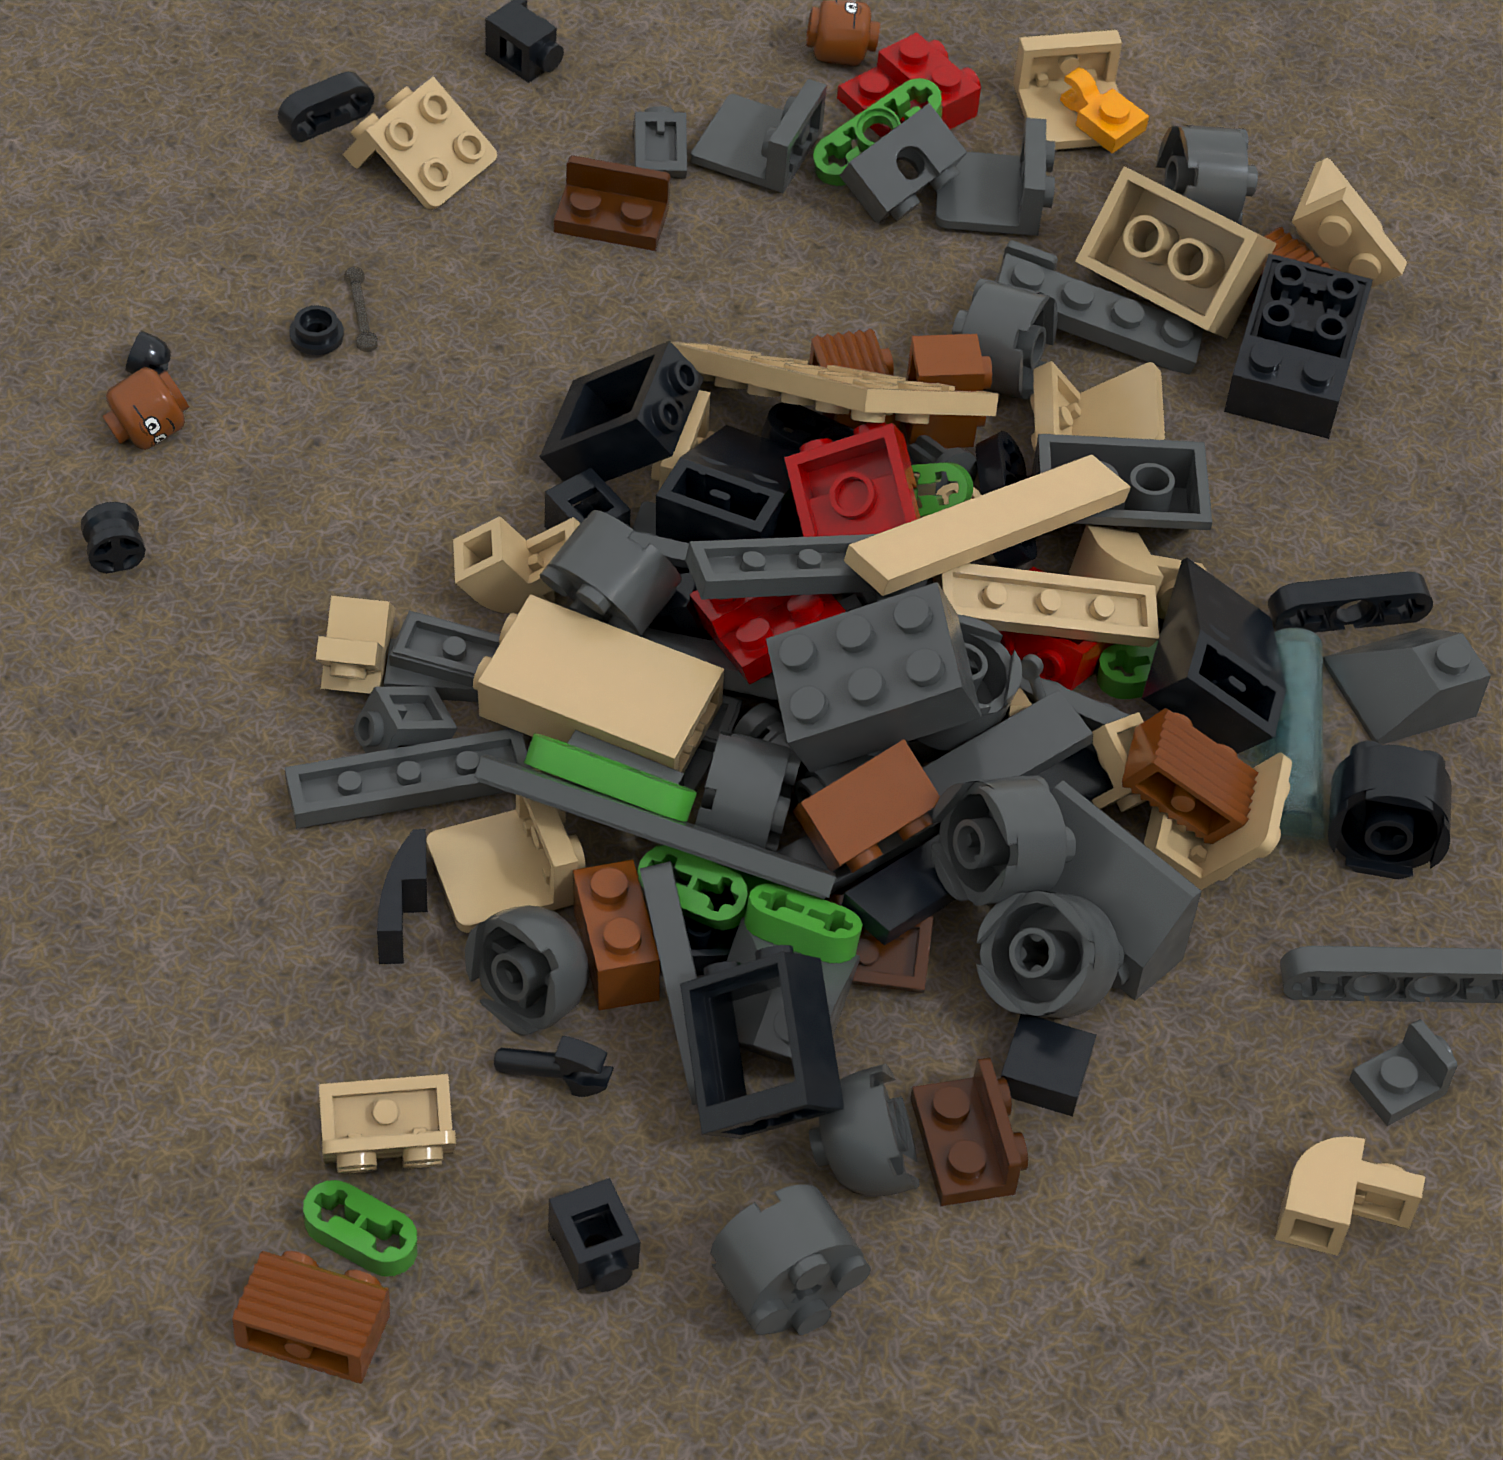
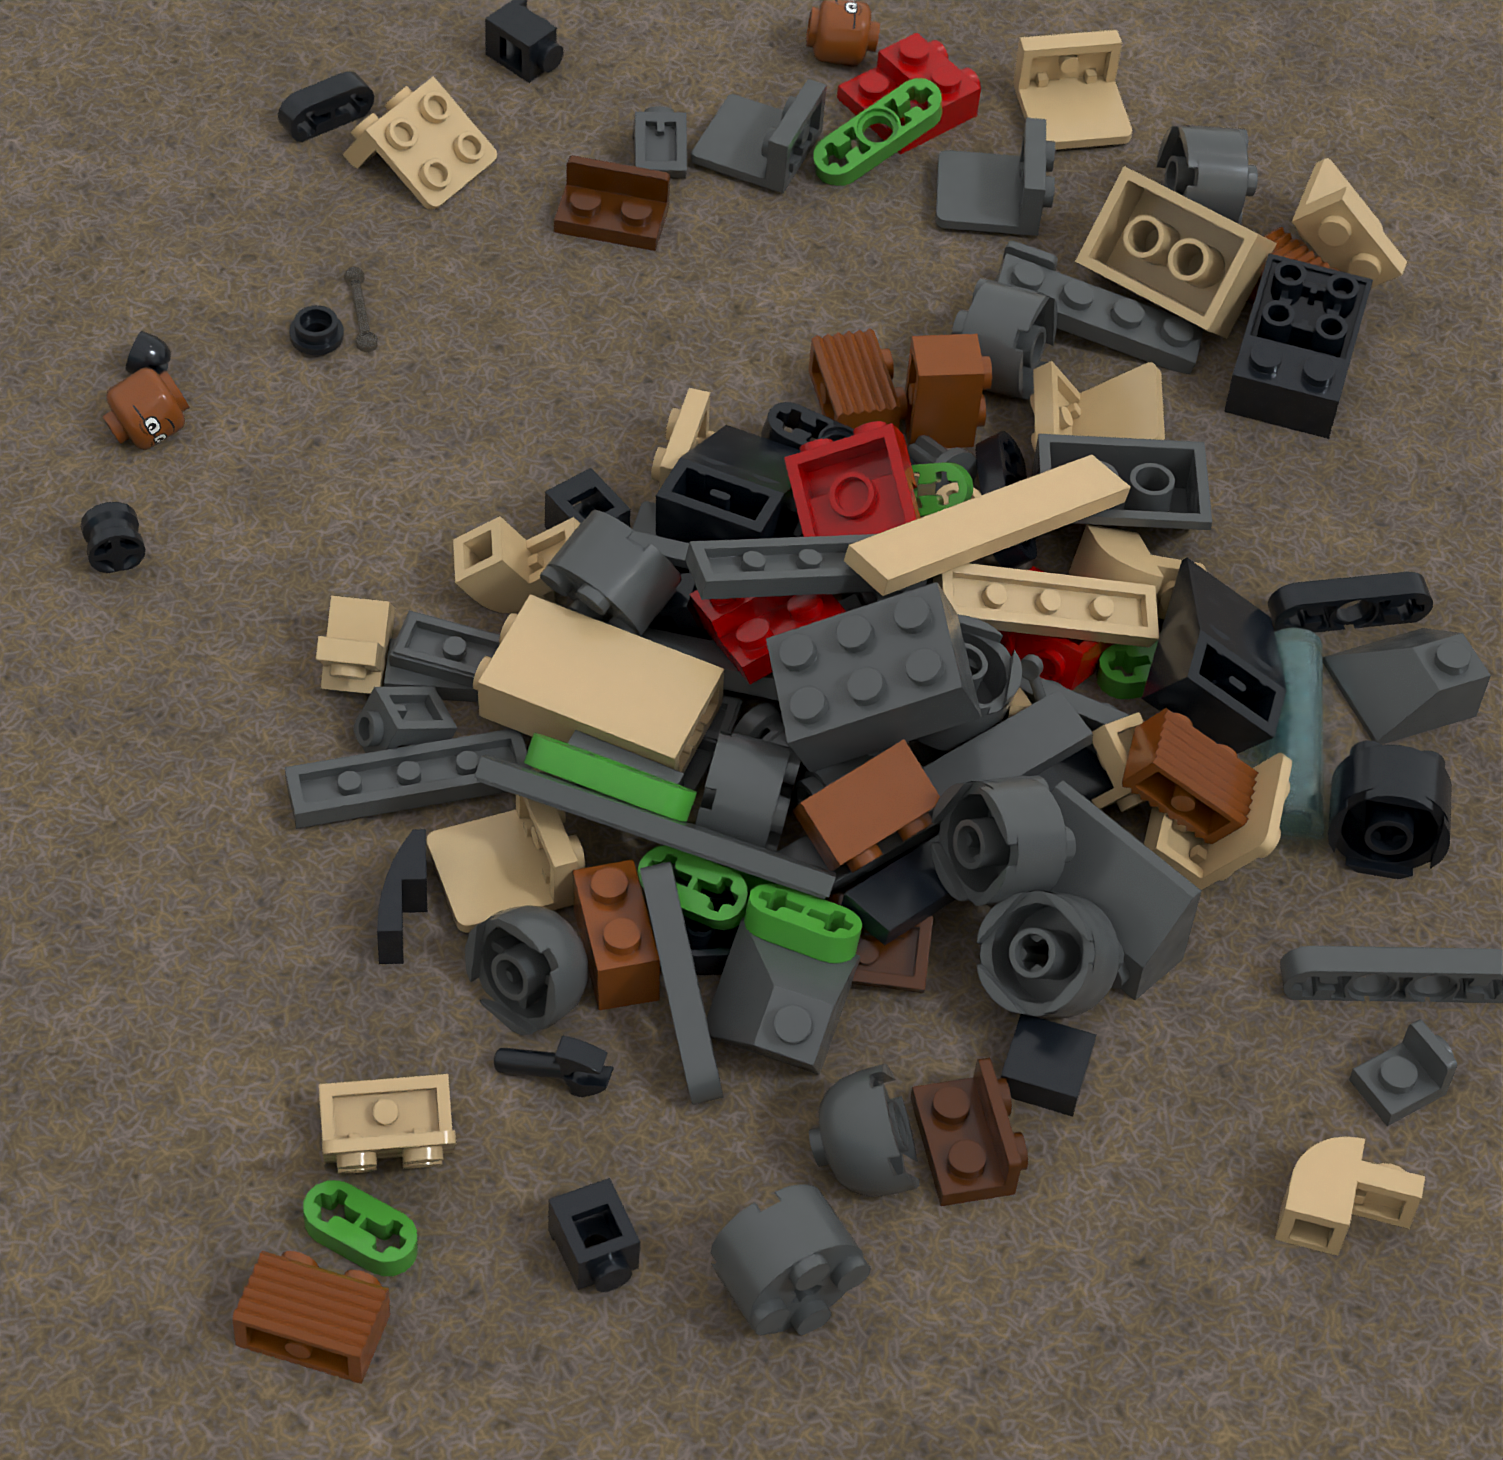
black window [540,340,704,482] -> none
tan wing [664,342,999,424] -> none
black window [680,945,844,1139] -> none
dark grey brick [840,103,967,224] -> none
light orange plate [1060,67,1149,154] -> none

